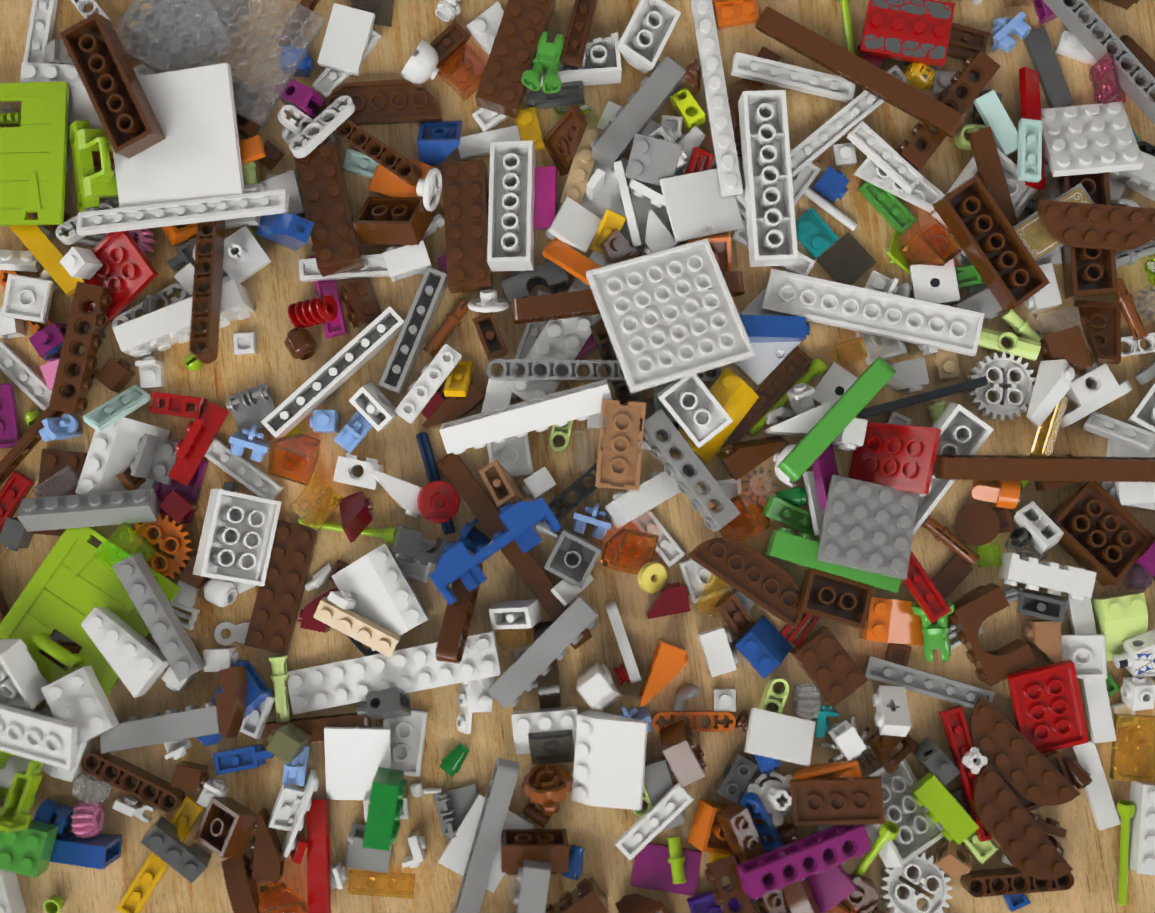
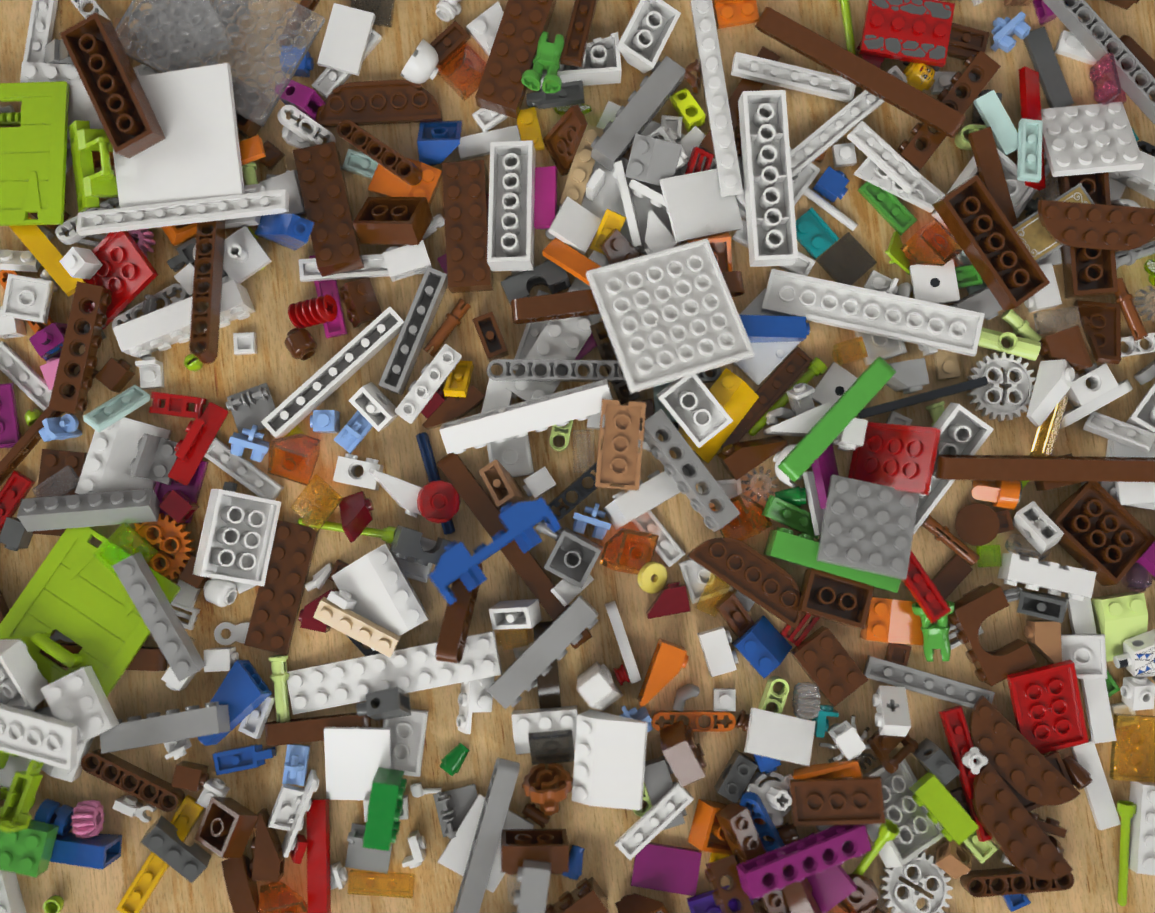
clear gear [72,772,112,804] -> none
white wedge [81,606,169,698] -> none
reddish brown plate [116,464,146,490] -> none
reddish brown slope [215,666,247,739] -> none
olive brick [266,723,311,764] -> none
white beam [289,96,355,158] -> none
white piece [416,168,442,211] -> none
blue bracket [458,518,491,554] -> none
white piece [468,289,510,313] -> none
lime pin [667,836,687,884] -> none
pearl dark grey plate [1010,527,1032,547] -> none

